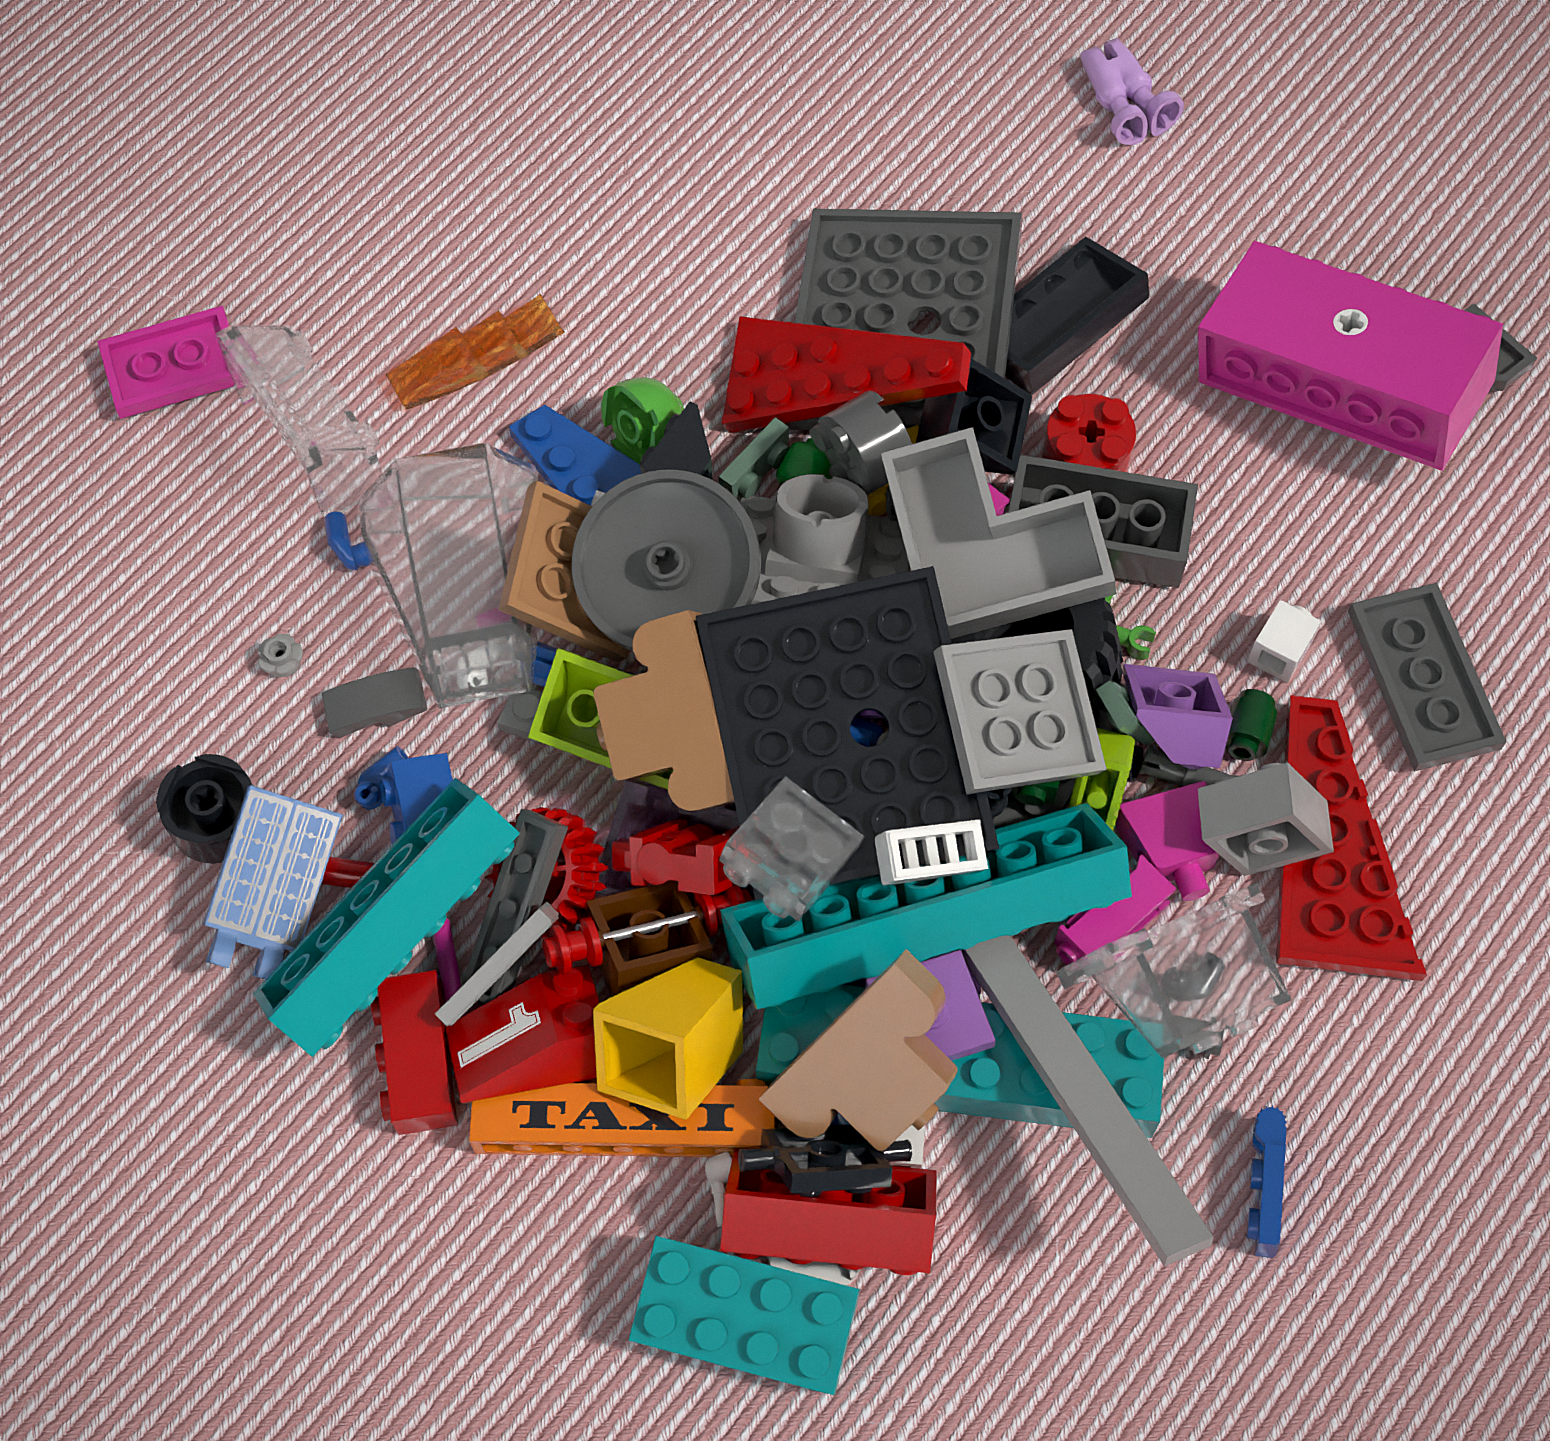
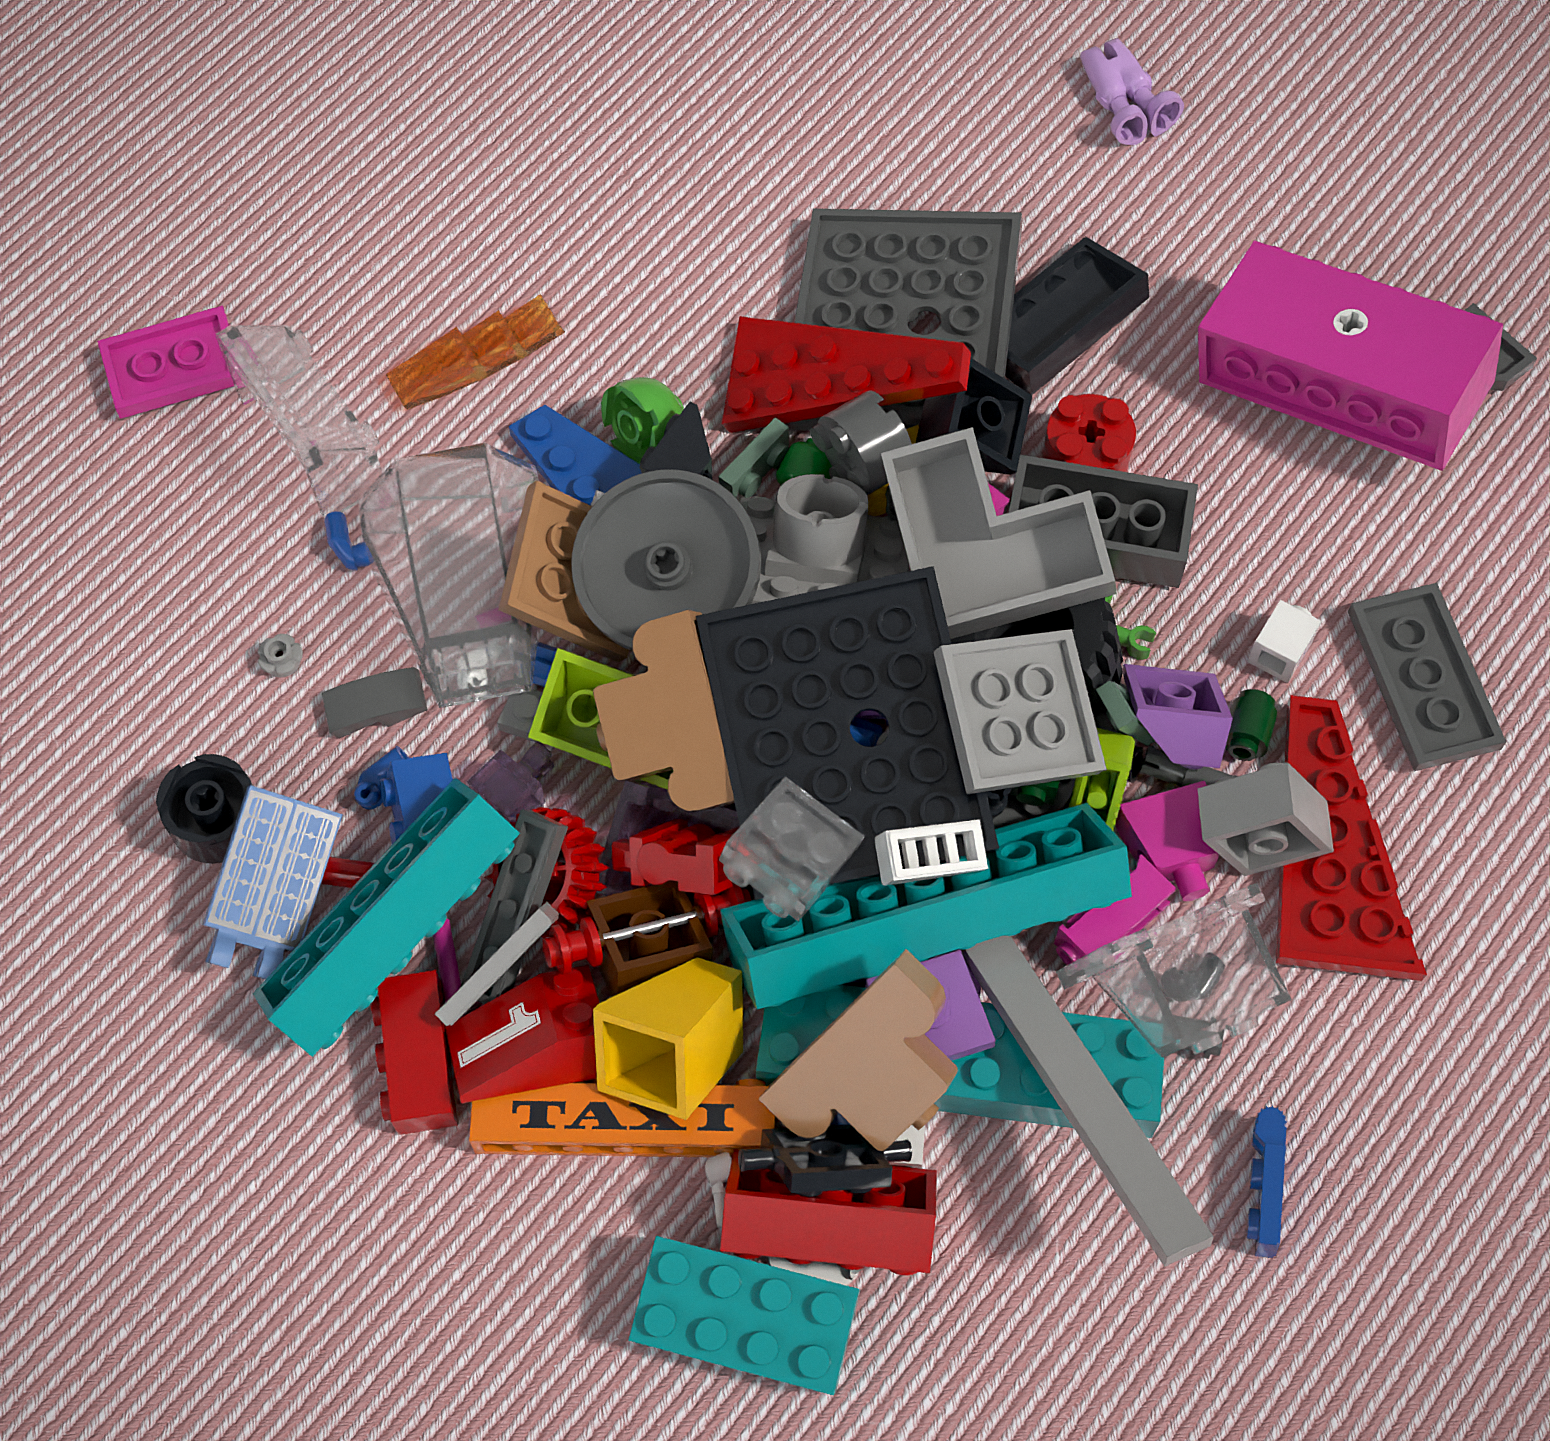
none -> clear purple brick [467,741,555,823]

